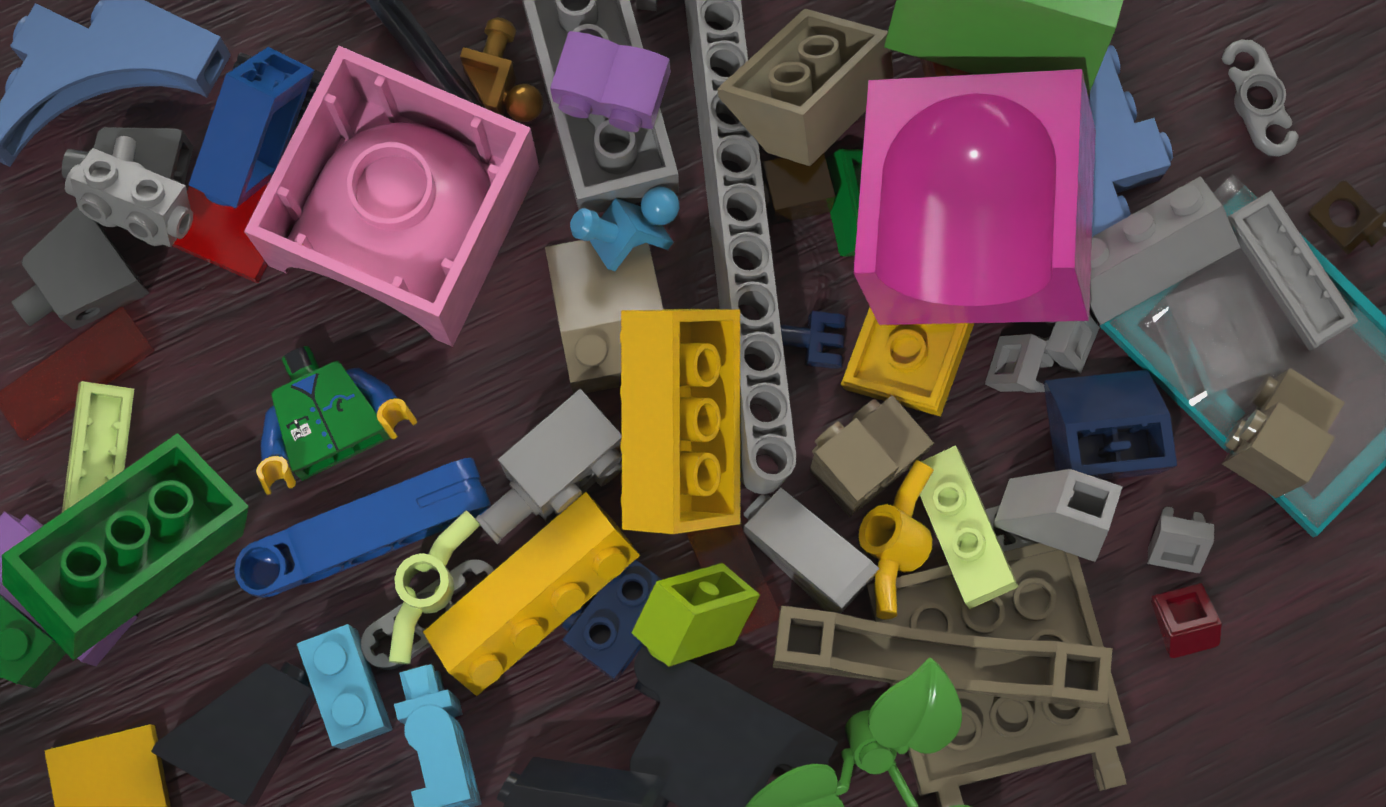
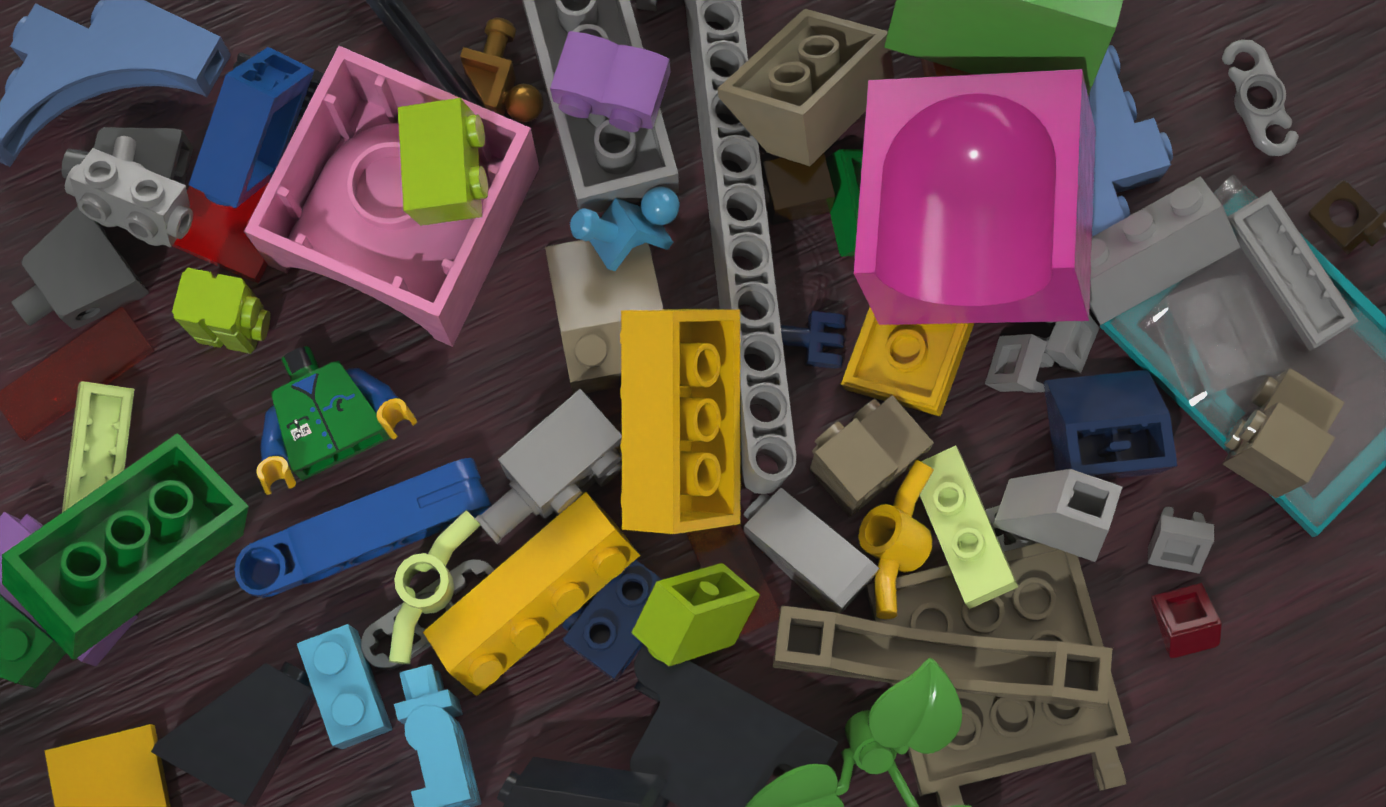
none -> lime brick [172,268,270,354]
none -> lime brick [398,98,488,226]

